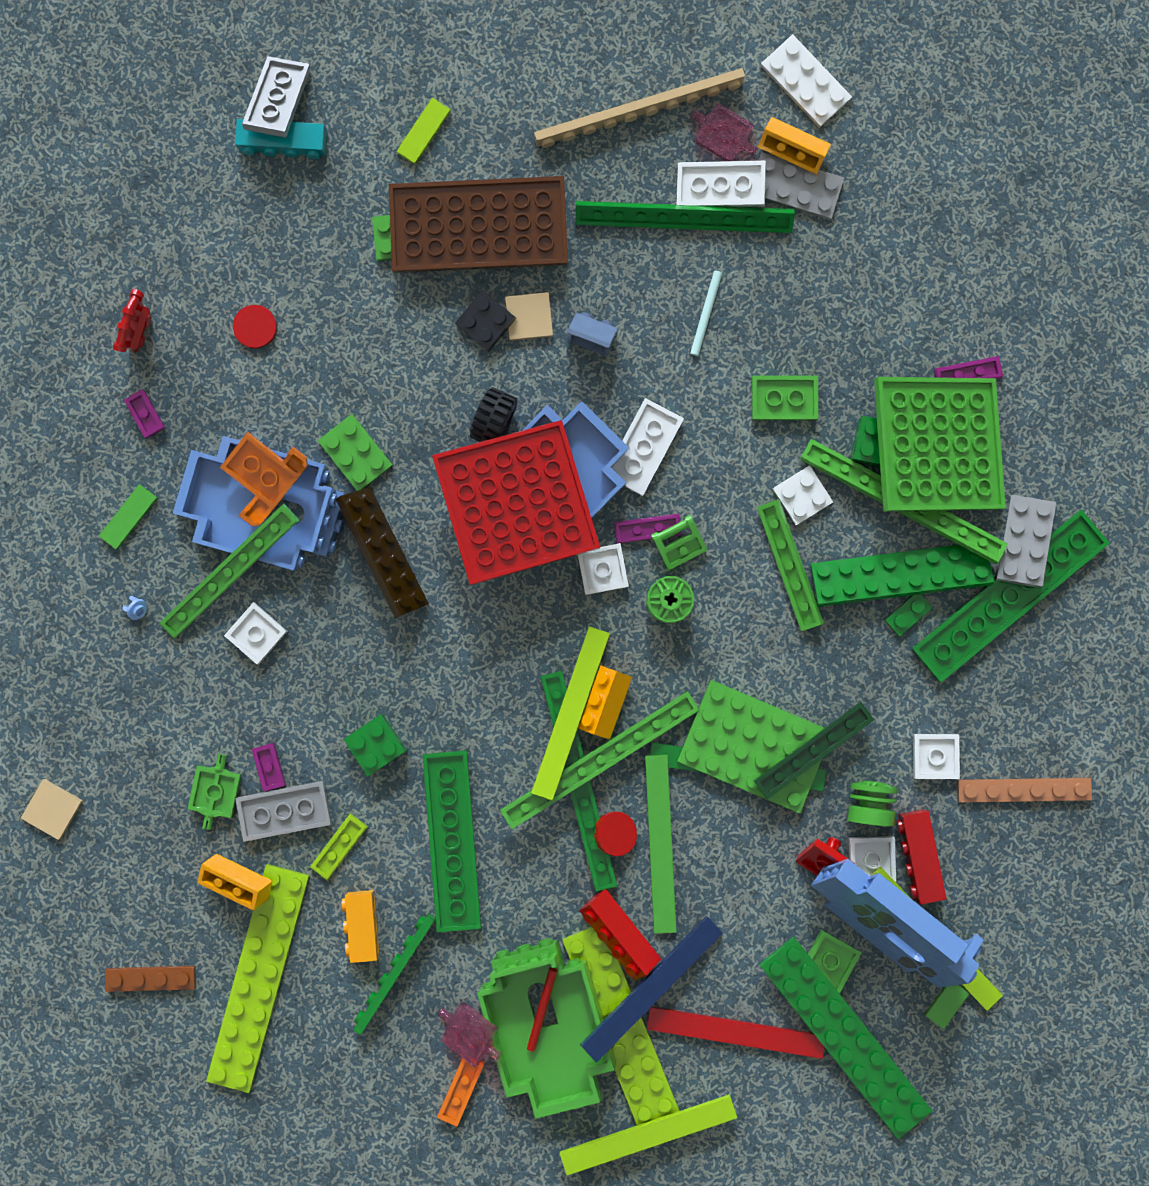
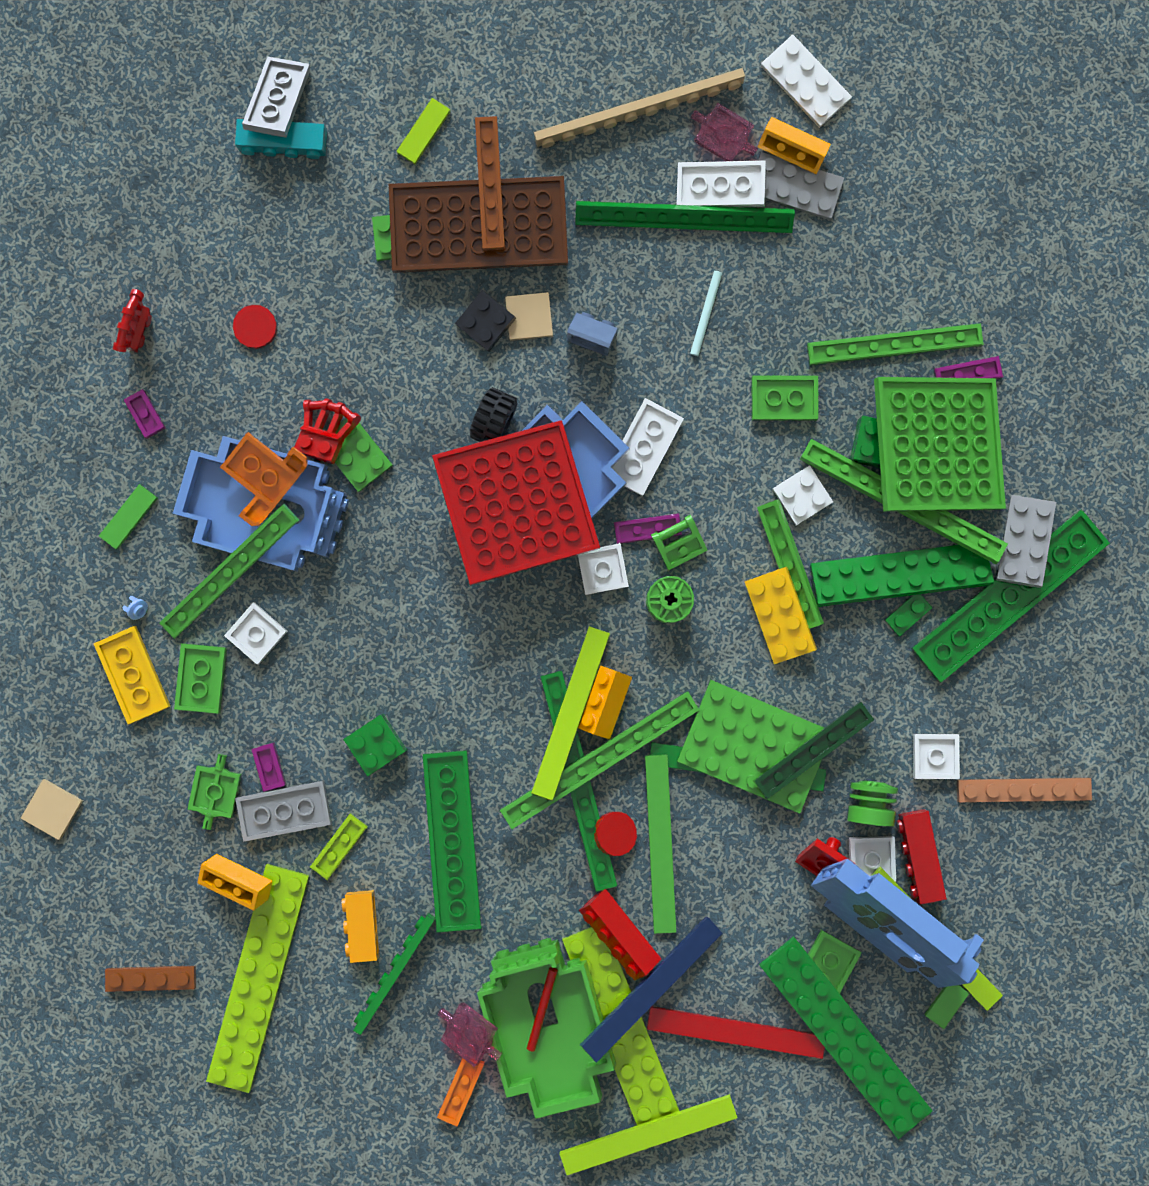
dark brown plate [335,487,429,618] -> none
none -> yellow plate [94,626,171,725]
none -> bright green plate [174,643,227,714]
none -> red plate [294,398,361,464]
none -> dark orange plate [475,116,505,251]
none -> yellow plate [745,567,817,664]
none -> bright green tile [807,323,984,365]

